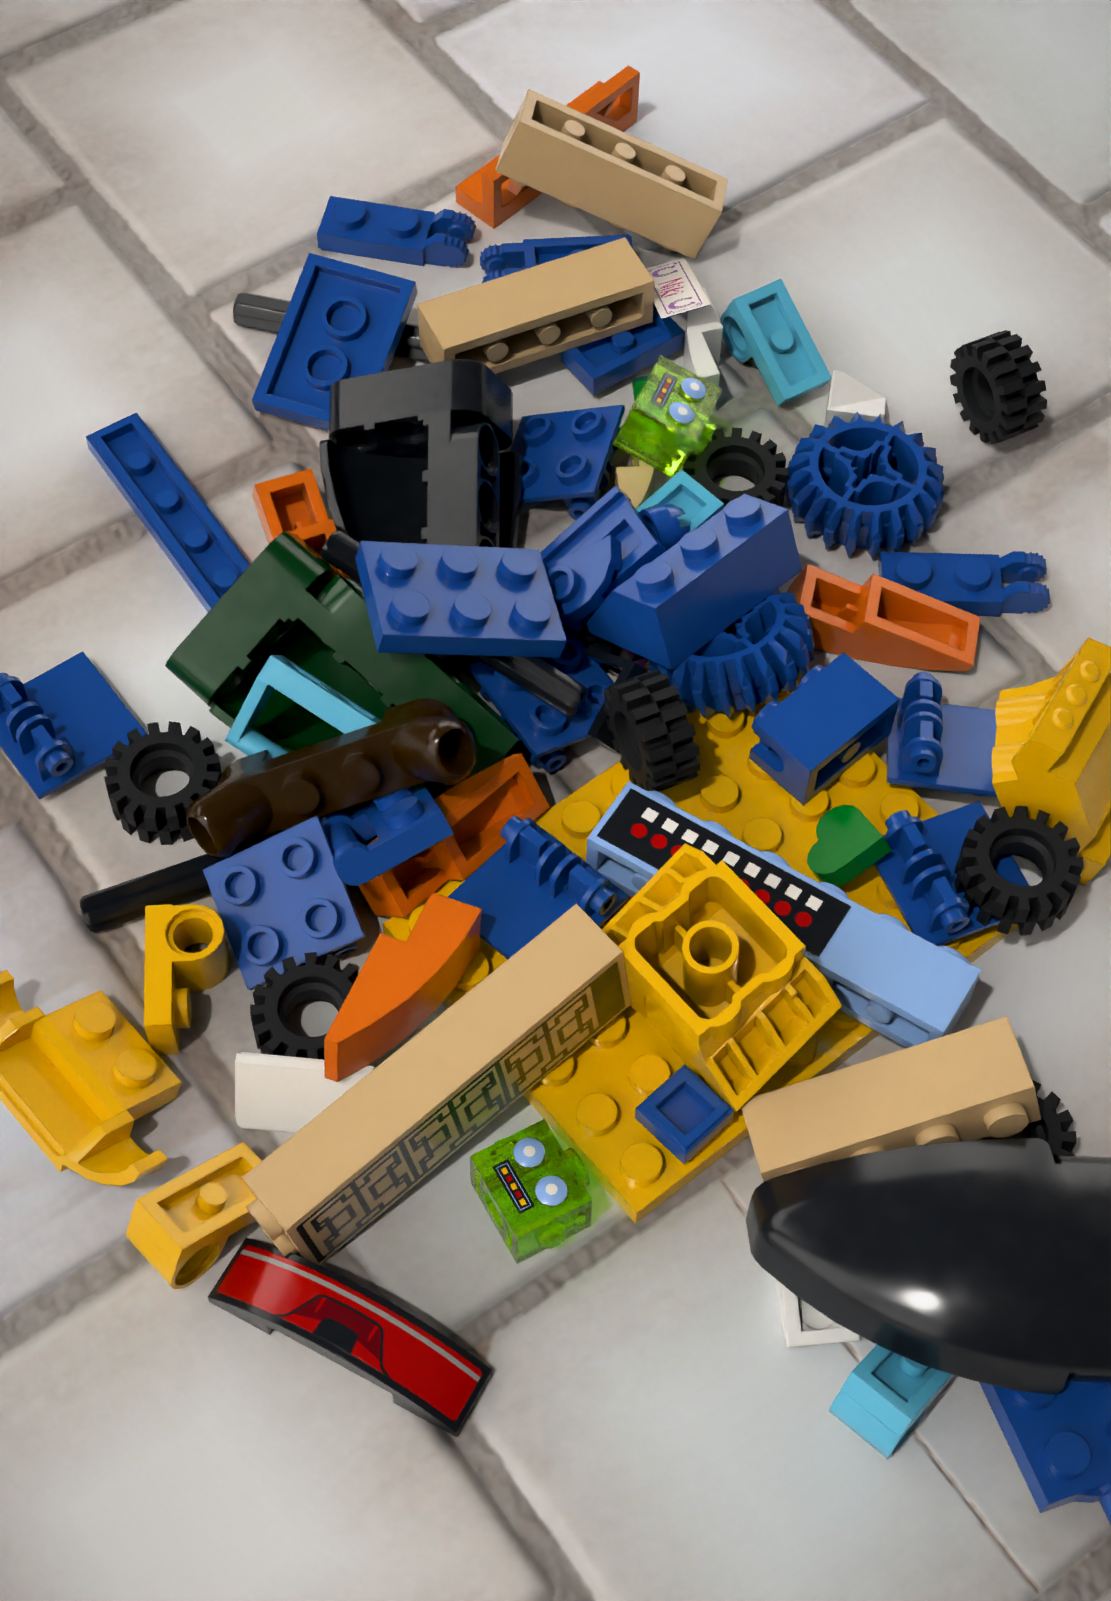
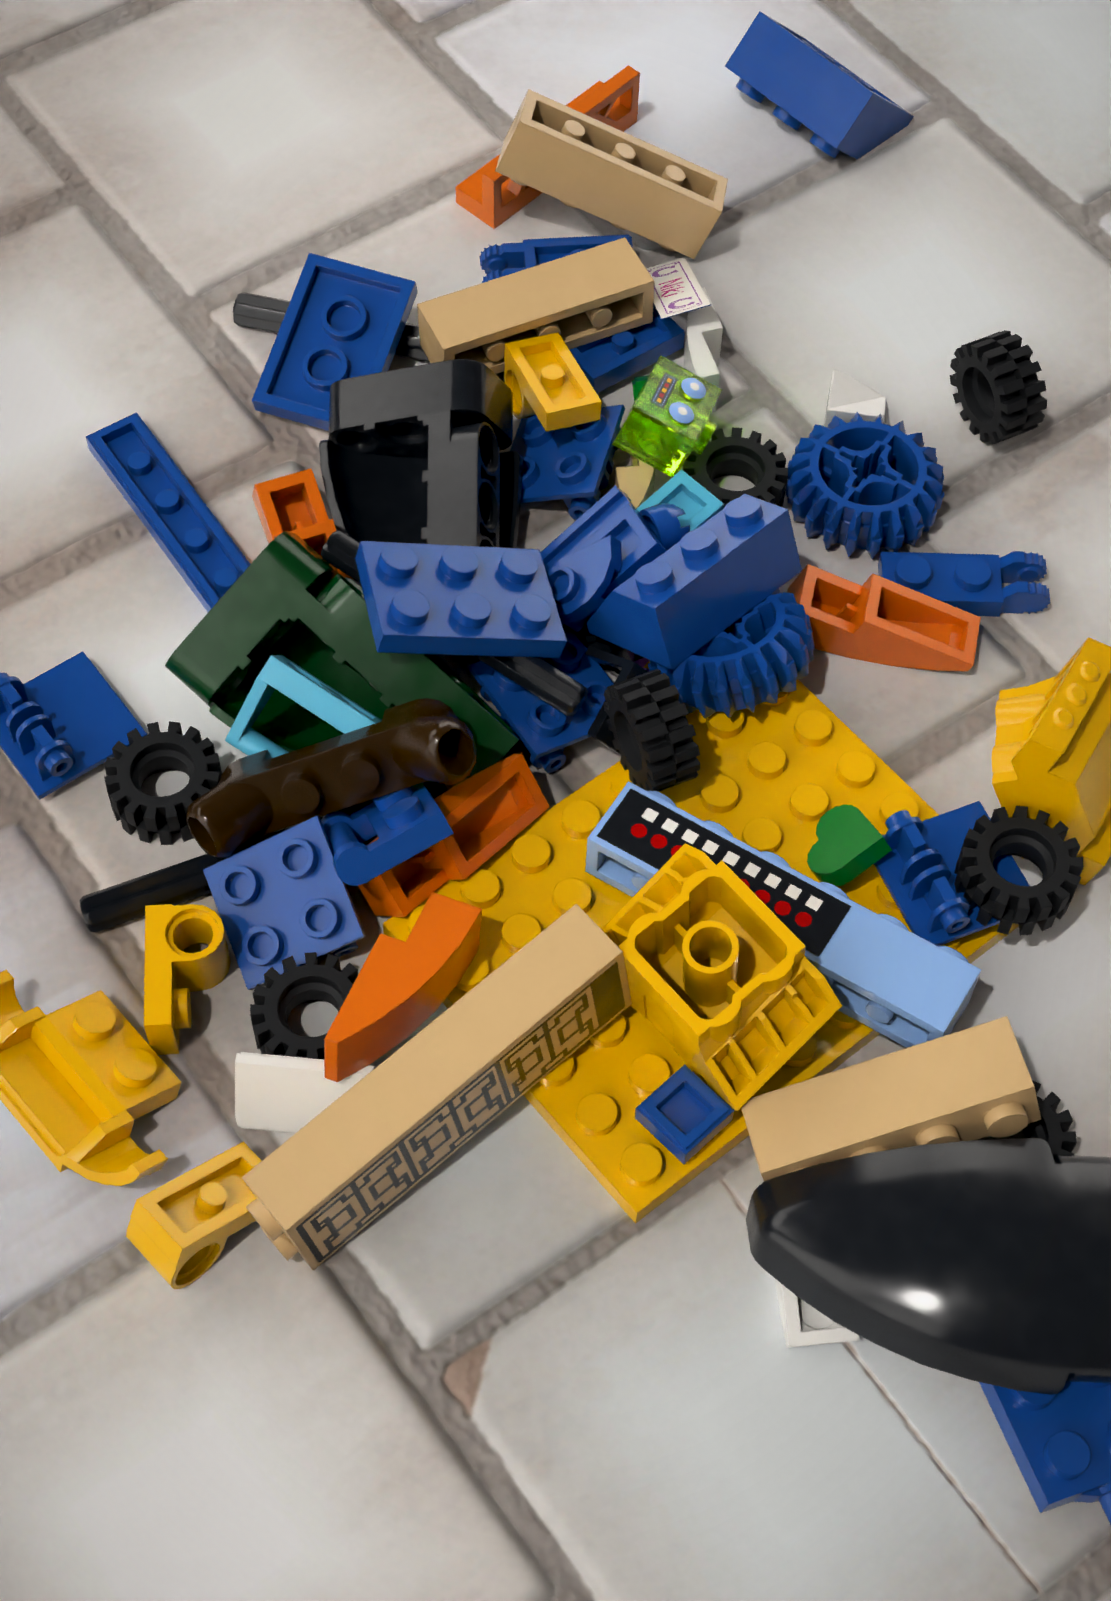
slope [208,1238,492,1437] -> none
blue hinge [317,196,476,268] -> none
blue hinge [448,816,629,960] -> none
clear neon green head [470,1119,592,1264] -> none
medium azure plate [720,279,831,407] -> none
blue brick [749,652,899,806] -> none
medium azure plate [829,1345,955,1459] -> none
blue hinge [886,672,997,797] -> none
none -> yellow plate [504,332,602,432]
none -> blue slope [725,11,914,160]

